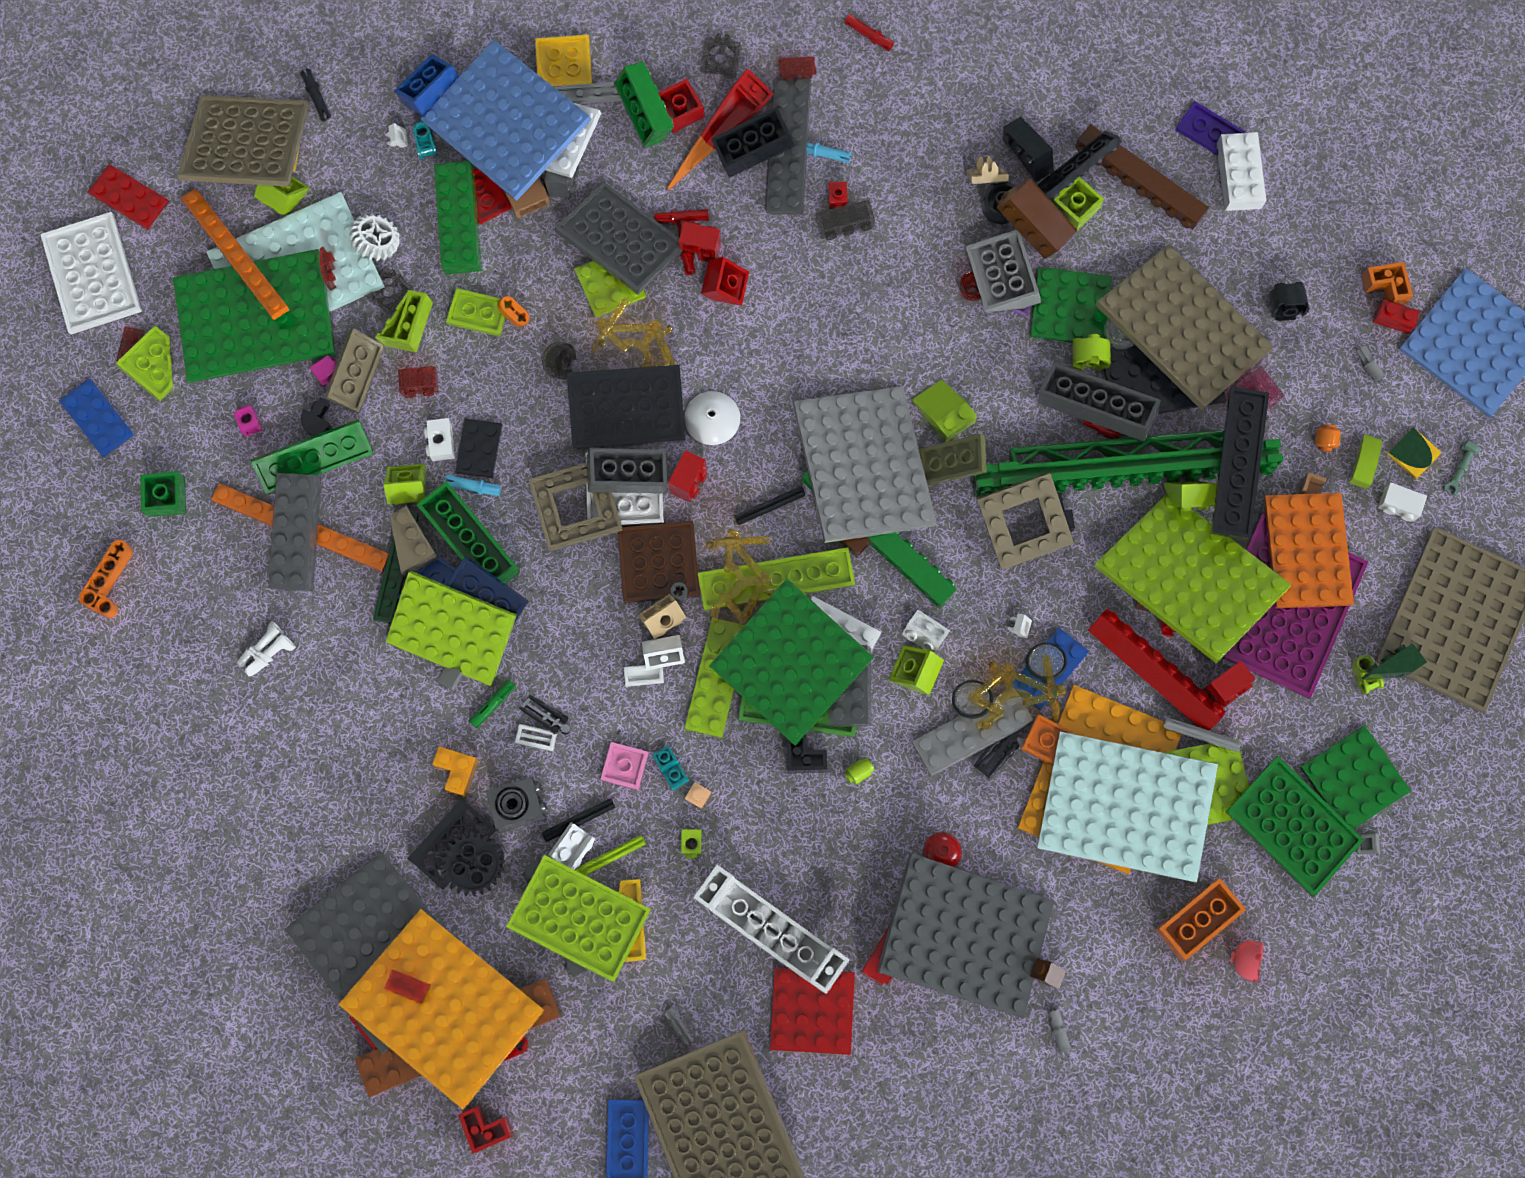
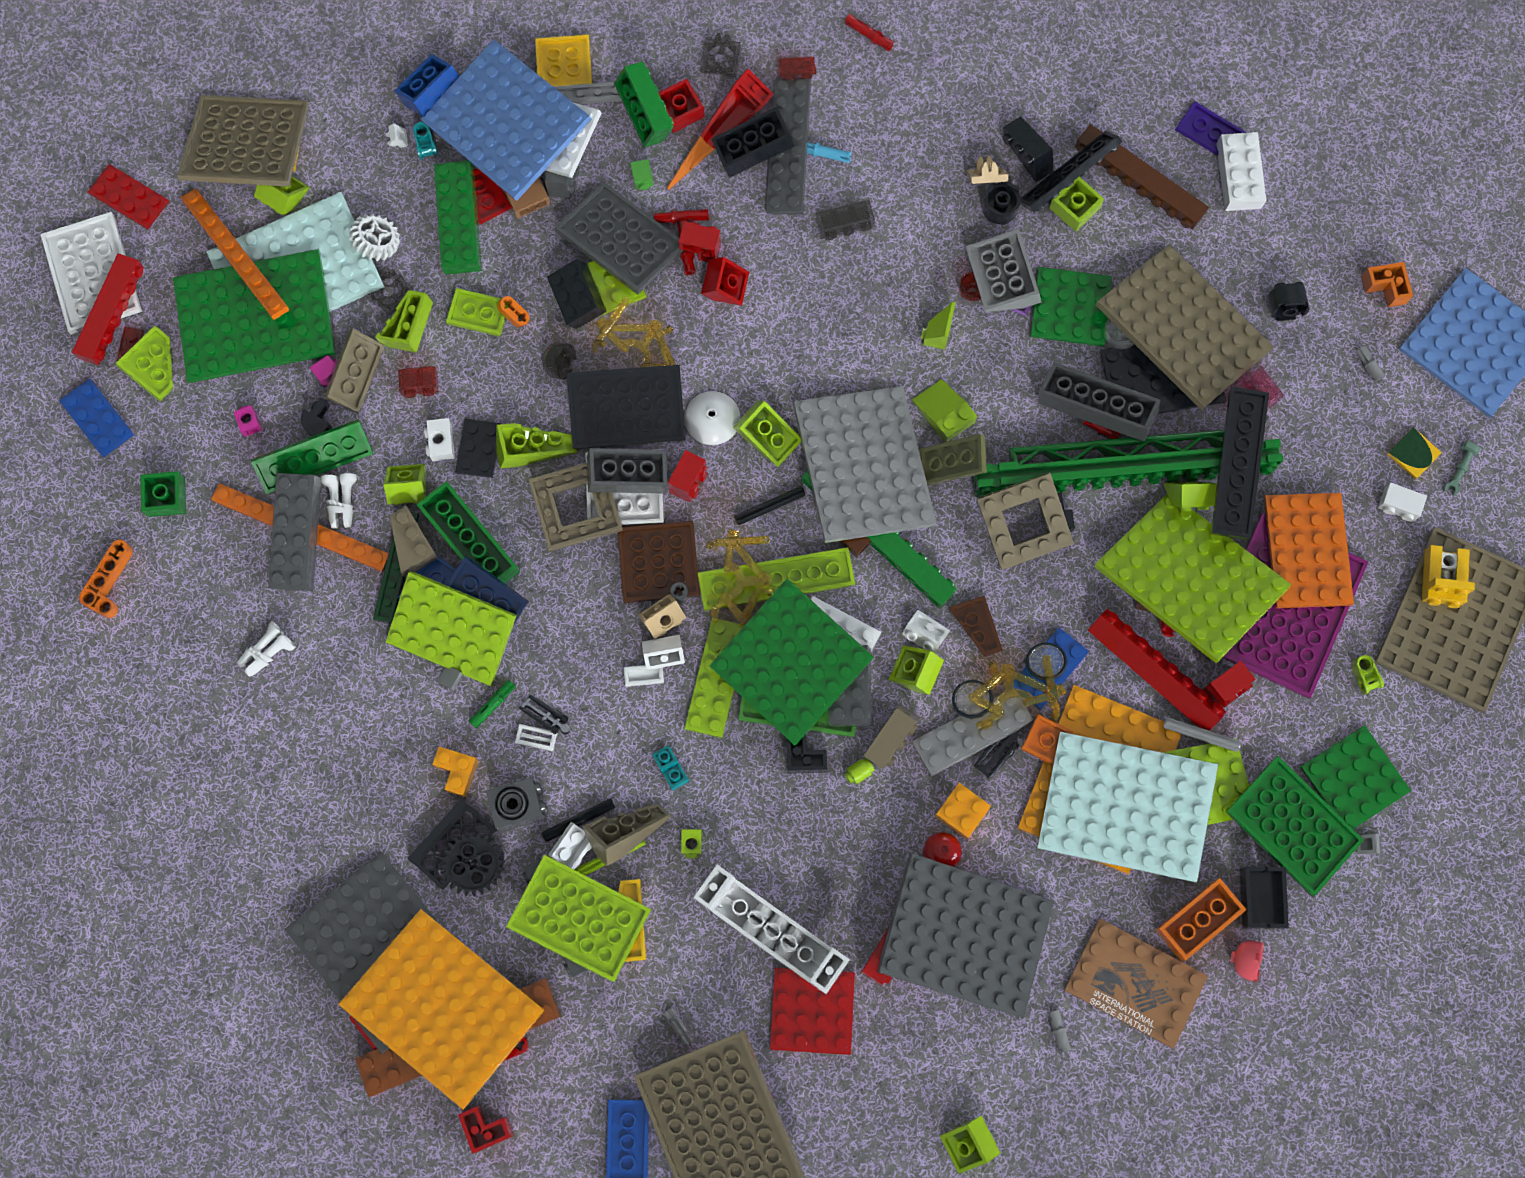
black pin [300,69,331,121] -> none
clear red slope [319,246,336,290] -> none
clear red plate [384,969,431,1005] -> none
medium azure axle [444,474,501,496] -> none
bright pink plate [600,742,649,791] -> none
light nougat plate [685,782,712,809] -> none
red brick [828,182,848,212] -> none
reddish brown slope [997,178,1077,259] -> none
white tile [1008,614,1032,639] -> none
brick [1030,958,1066,989] -> none
lime brick [1072,334,1111,370] -> none
medium nougat panel [1298,472,1326,494] -> none
orange head [1314,424,1341,452] -> none
lime slope [1348,434,1382,489] -> none
dark green slope [1361,643,1427,680] -> none
red brick [1373,299,1420,334] -> none
none -> red brick [72,253,144,366]
none -> white piece [321,473,357,528]
none -> lime wedge [496,423,577,469]
none -> black brick [547,259,607,329]
none -> dark tan wedge [583,803,671,866]
none -> bright green brick [630,159,653,190]
none -> lime slope [733,400,801,467]
none -> dark tan wedge [864,705,920,769]
none -> lime slope [921,302,956,350]
none -> light orange brick [934,783,991,840]
none -> lime slope [940,1115,1001,1174]
none -> reddish brown wing [948,595,1003,657]
none -> medium nougat plate [1064,918,1208,1049]
none -> black piece [1240,867,1289,929]
none -> yellow brick [1422,545,1475,608]

